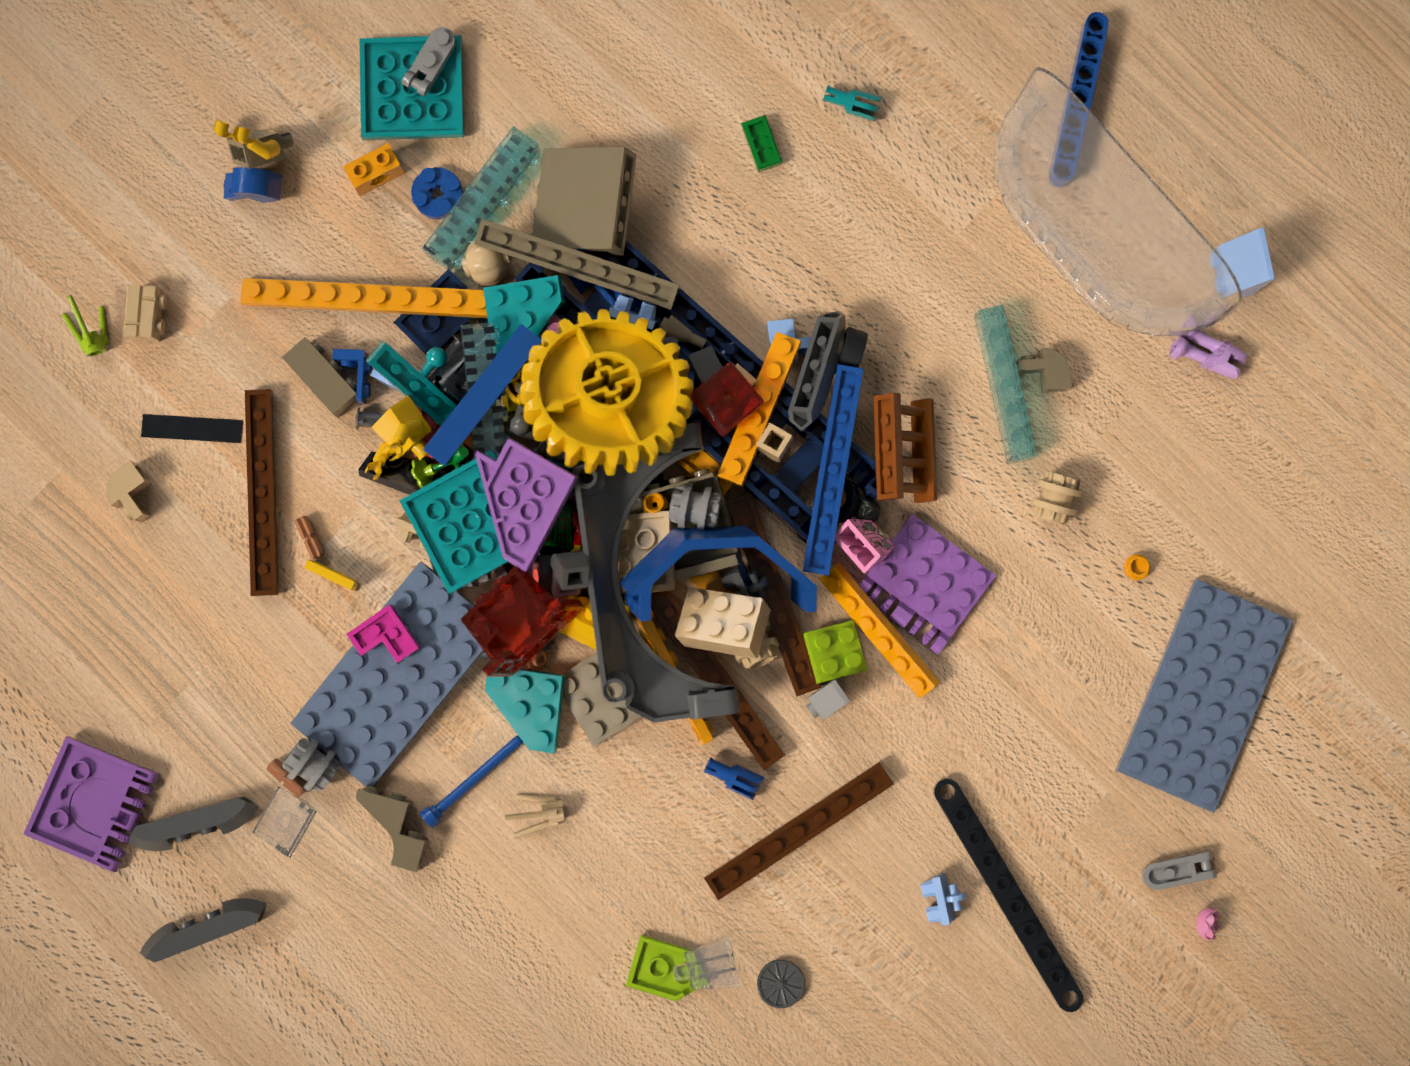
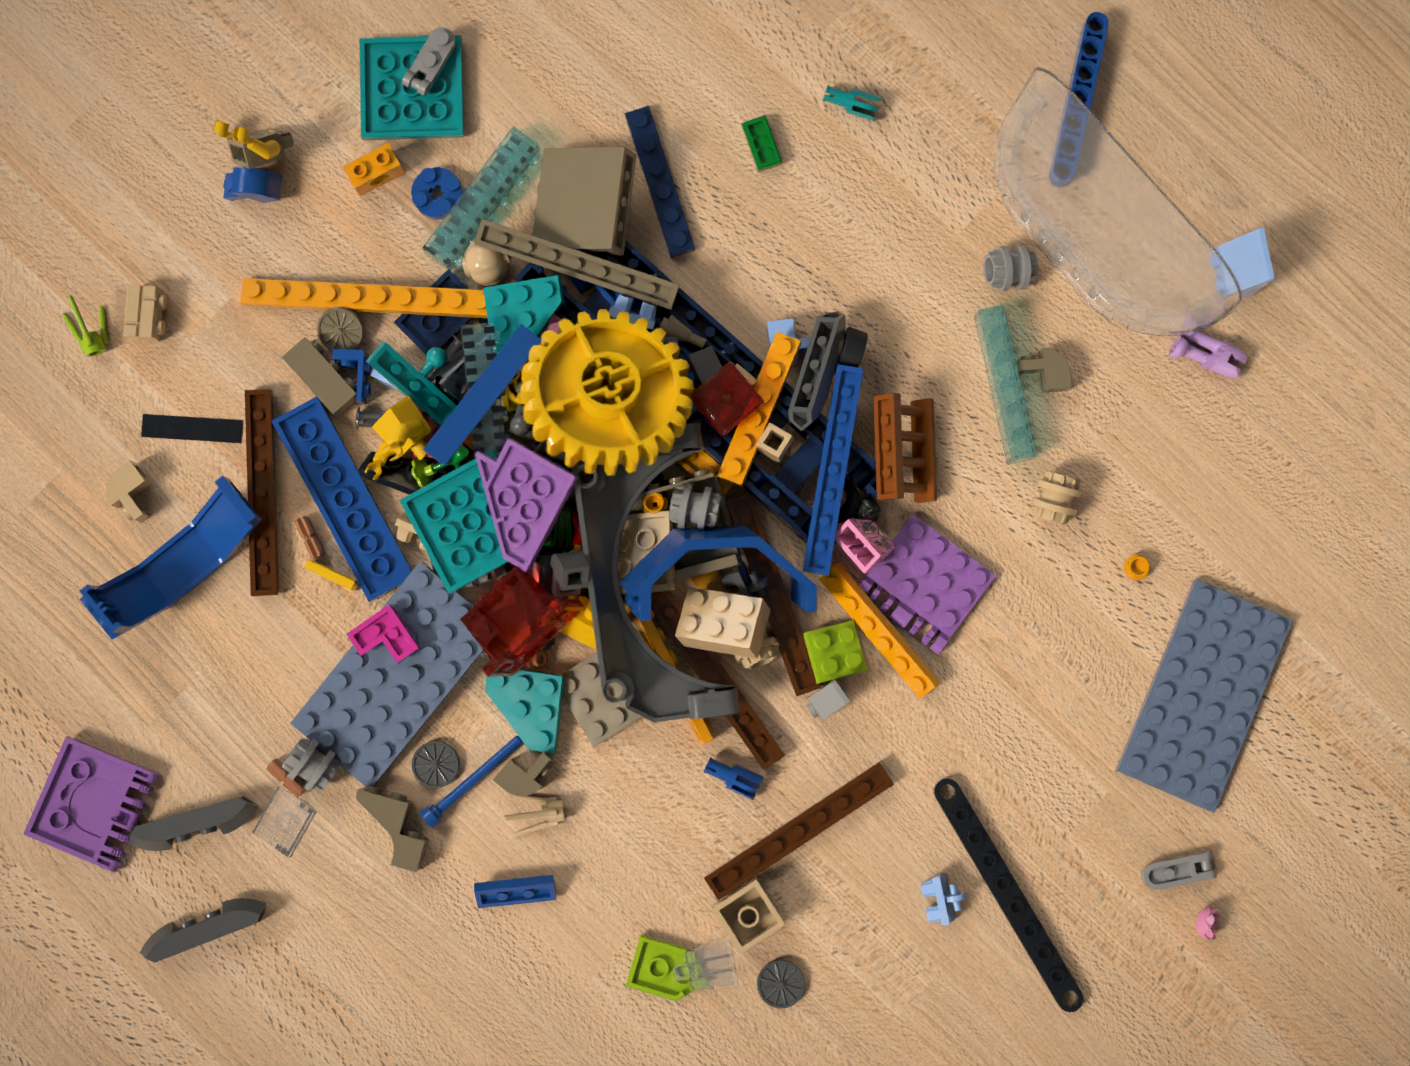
none -> blue panel [79,476,262,640]
none -> blue plate [272,396,412,602]
none -> dark tan wheel [317,307,364,351]
none -> dark grey wheel [412,741,459,788]
none -> blue plate [474,875,556,908]
none -> dark tan brick [493,752,553,796]
none -> dark blue plate [625,106,695,258]
none -> tan brick [712,877,785,954]
none -> light grey piece [983,244,1038,292]

